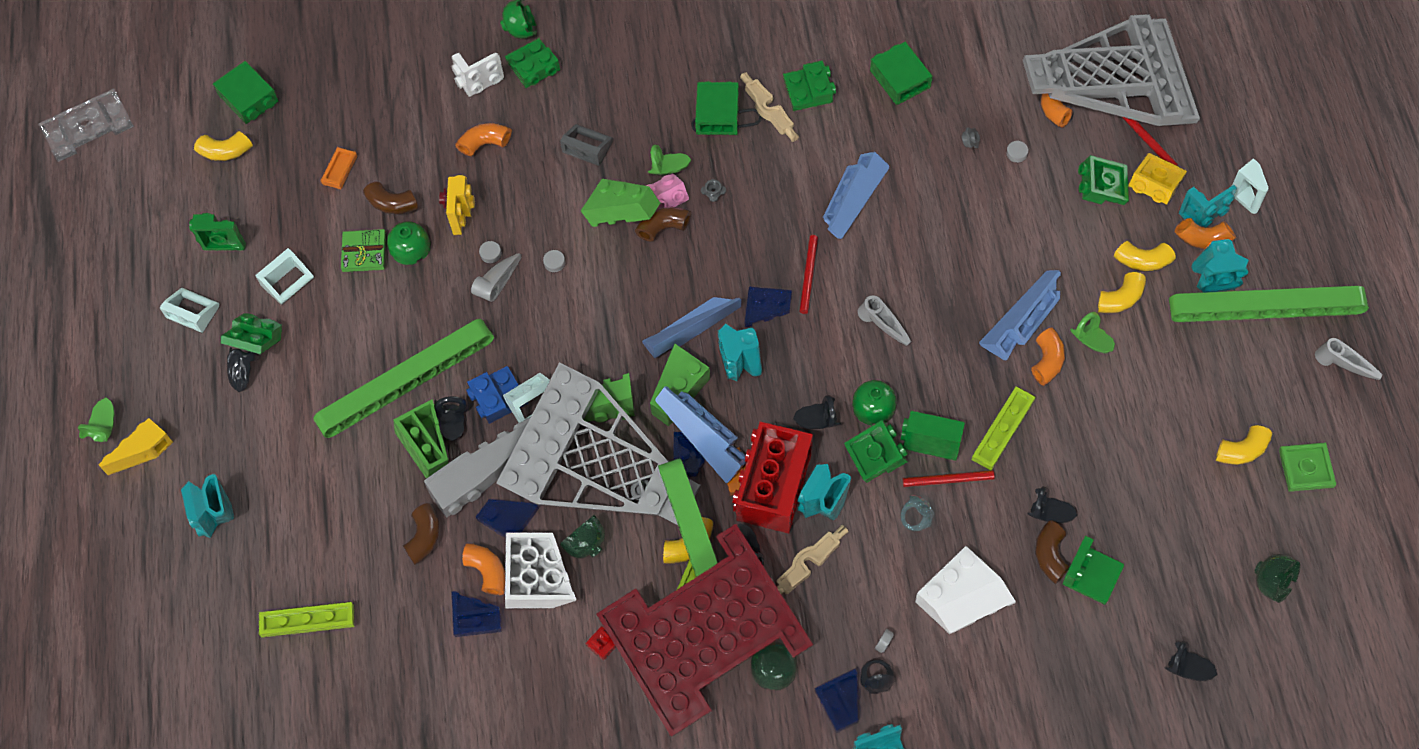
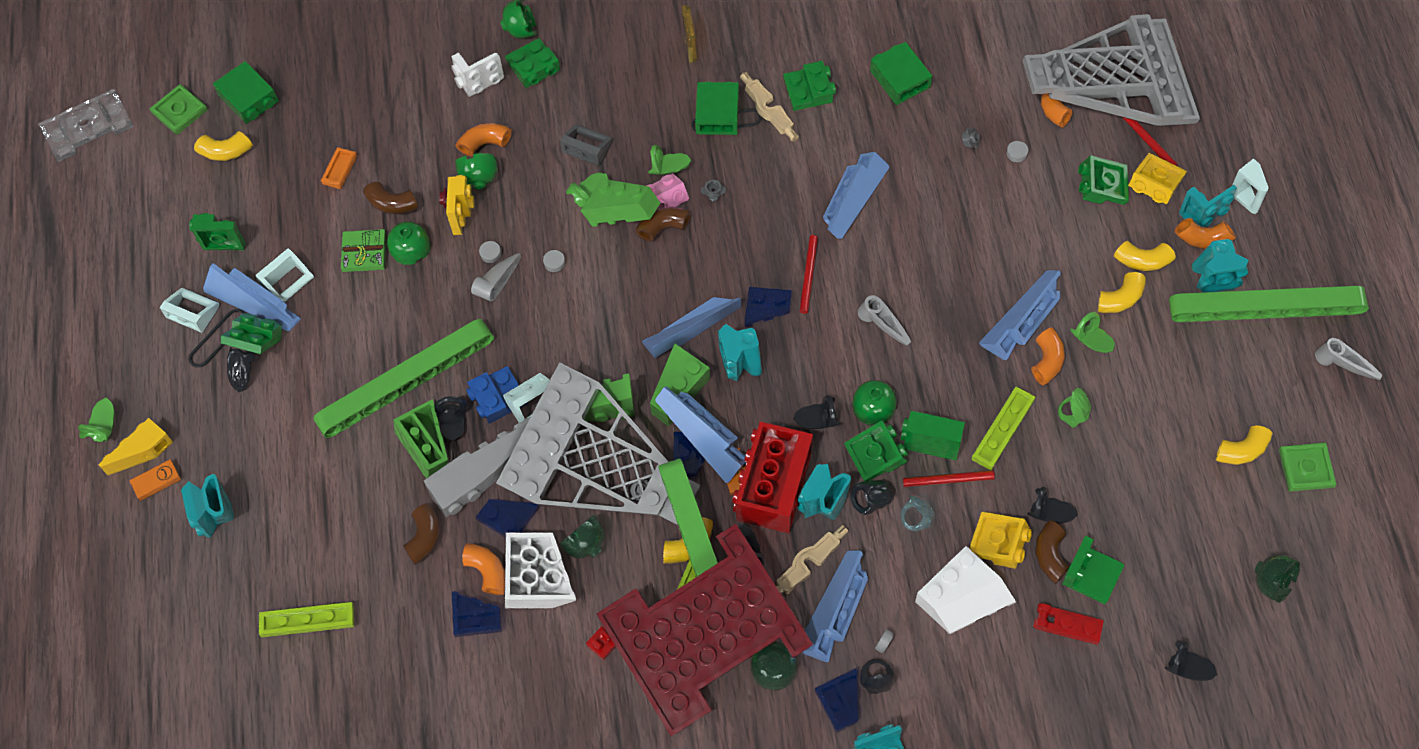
none -> orange tile [129,459,181,501]
none -> bright green tile [150,84,208,135]
none -> black piece [188,309,245,367]
none -> medium blue wedge [203,263,301,331]
none -> green cylinder [455,153,497,189]
none -> bright green piece [566,173,608,207]
none -> clear yellow tile [681,5,697,63]
none -> medium blue wedge [802,550,868,662]
none -> black piece [850,480,895,515]
none -> yellow plate [969,512,1032,569]
none -> red plate [1033,603,1104,645]
none -> bright green piece [1057,388,1091,428]

